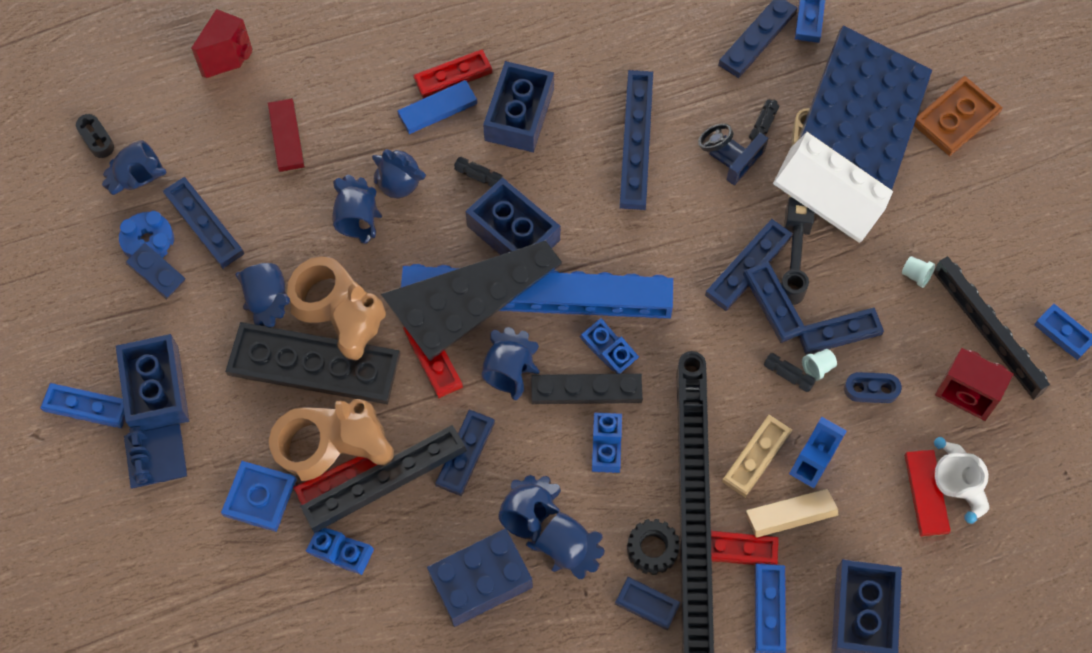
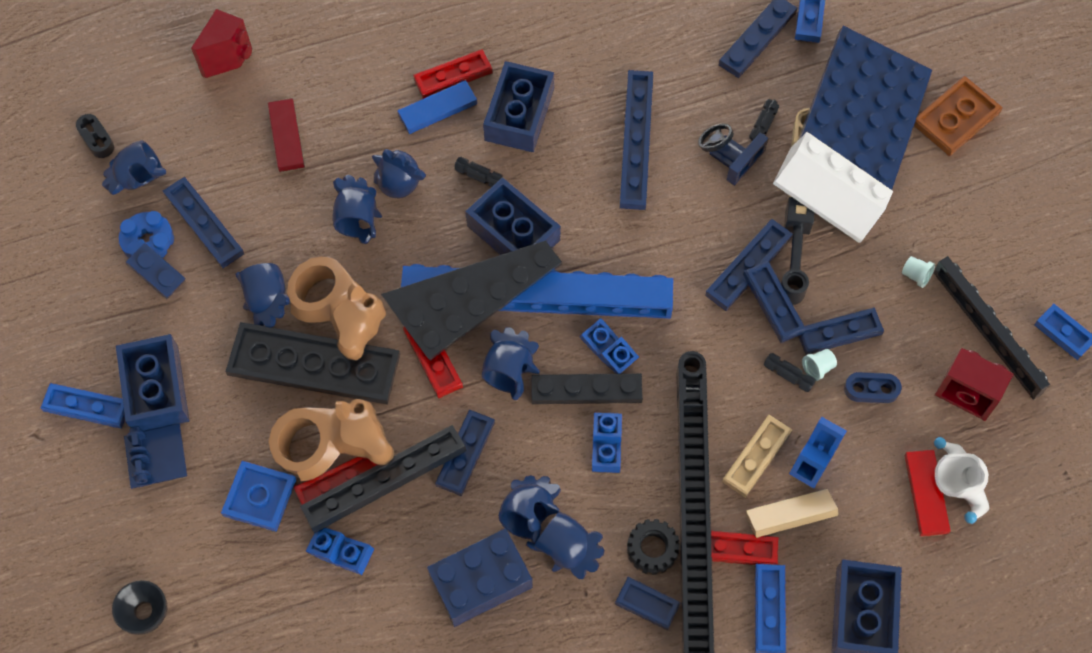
none -> black piece [112,580,167,635]

